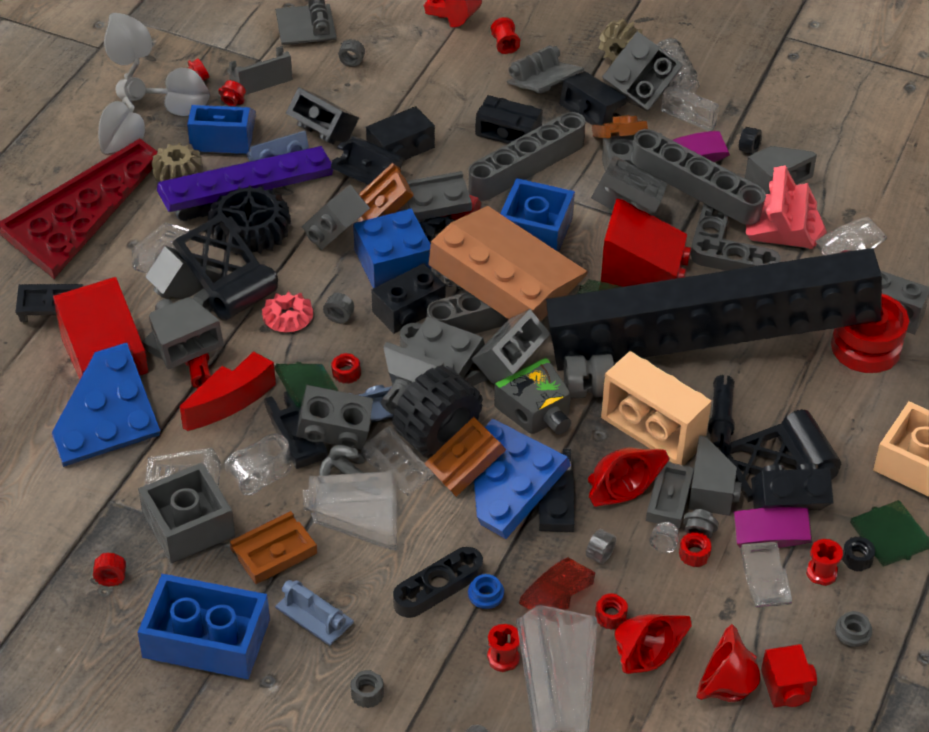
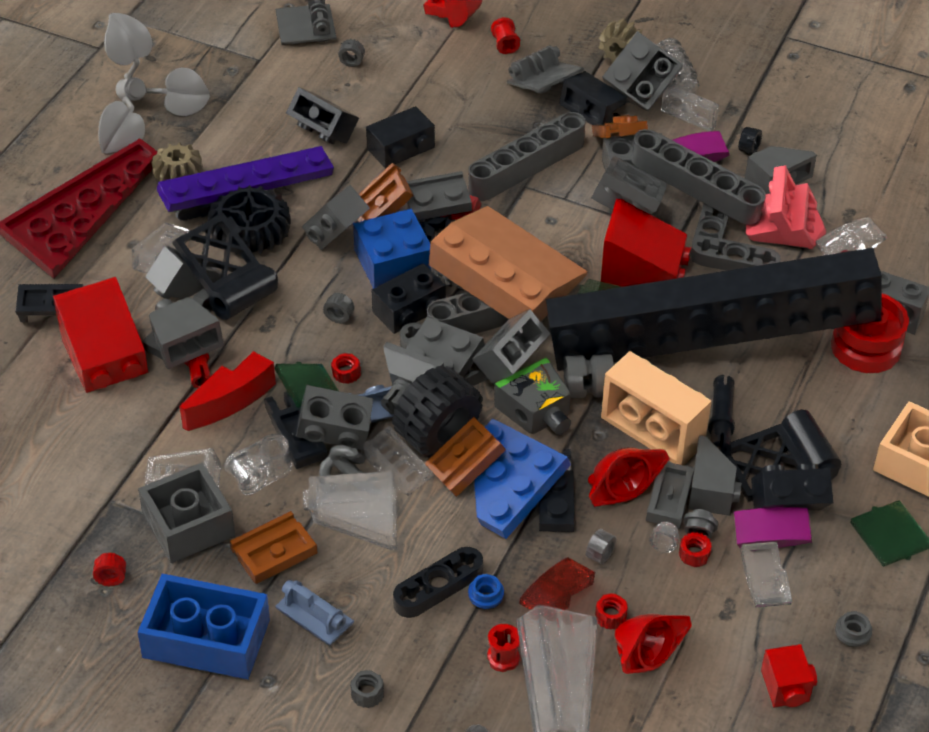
blue plate [52,343,160,467] -> none
blue slope [187,105,256,154] -> none
red plate [188,58,210,82] -> none
red plate [218,80,246,107] -> none
dark grey hinge [229,46,293,95] -> none
sand blue hinge [247,130,309,162] -> none
coral gear [262,290,313,333] -> none
black hinge [331,136,404,185] -> none
black brick [475,95,543,144] -> none
blue brick [500,178,575,252] -> none
red hat [696,624,760,702] -> none
red bush [806,539,843,586] -> none
black axle [842,536,876,571] -> none

